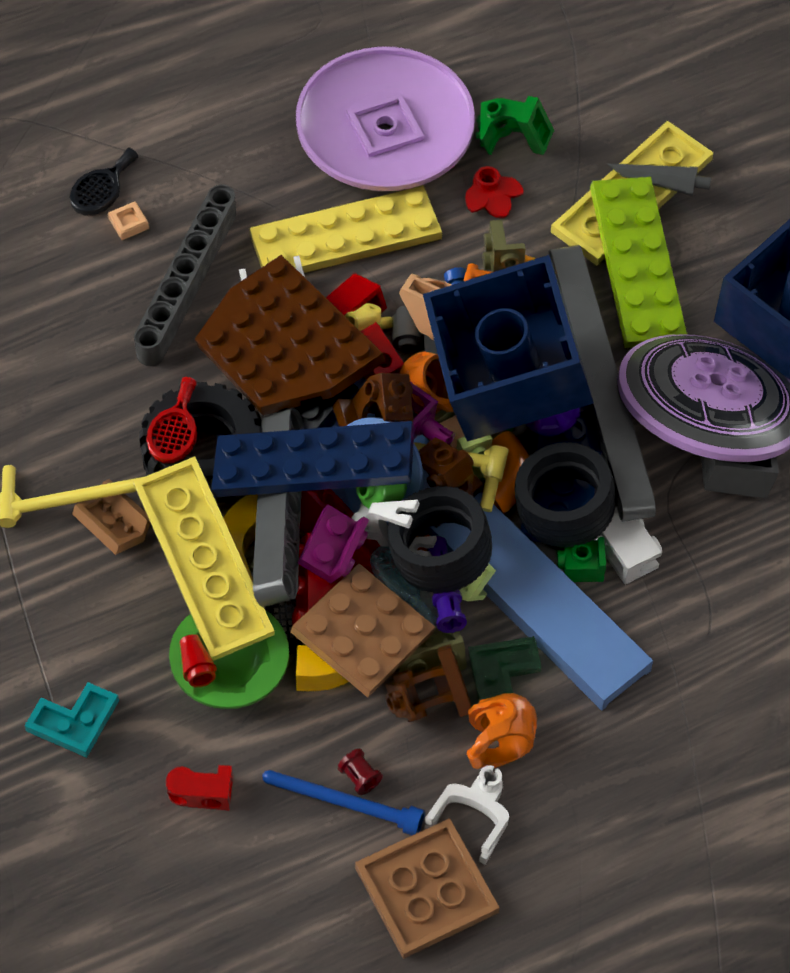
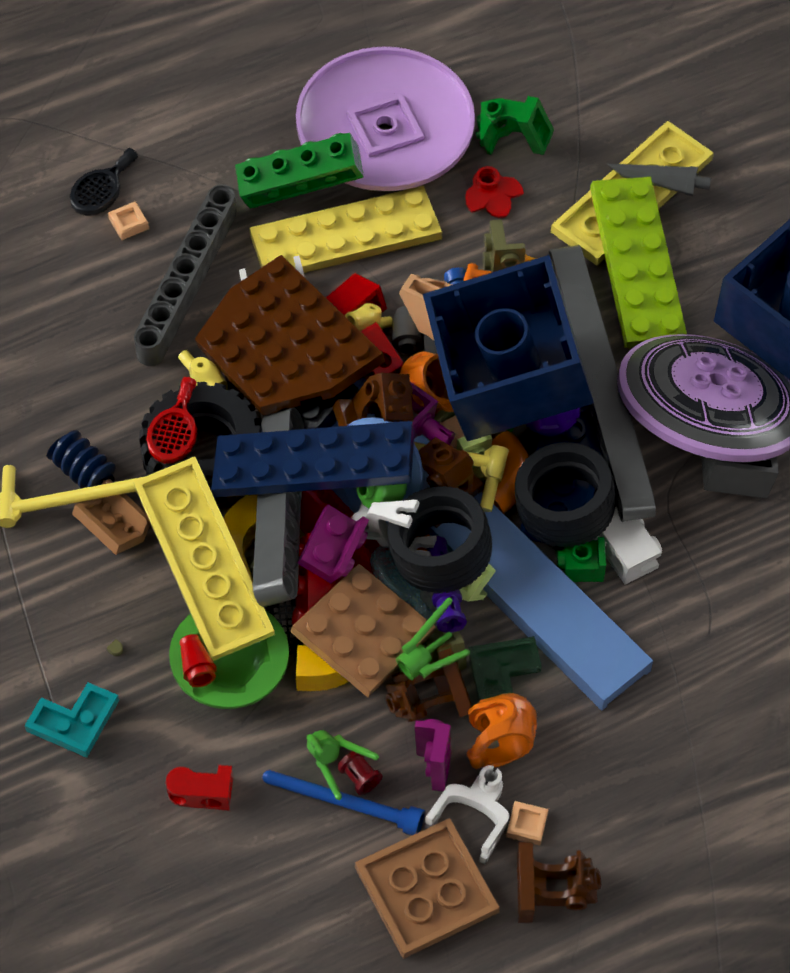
none -> dark blue piece [46,430,116,489]
none -> olive piece [107,639,123,656]
none -> light yellow piece [178,350,228,390]
none -> green brick [235,132,364,209]
none -> bright green plant [306,730,379,800]
none -> bright green plant [396,597,470,680]
none -> magenta bracket [415,719,452,792]
none -> light nougat tile [506,801,549,845]
none -> reddish brown tile [517,842,601,923]

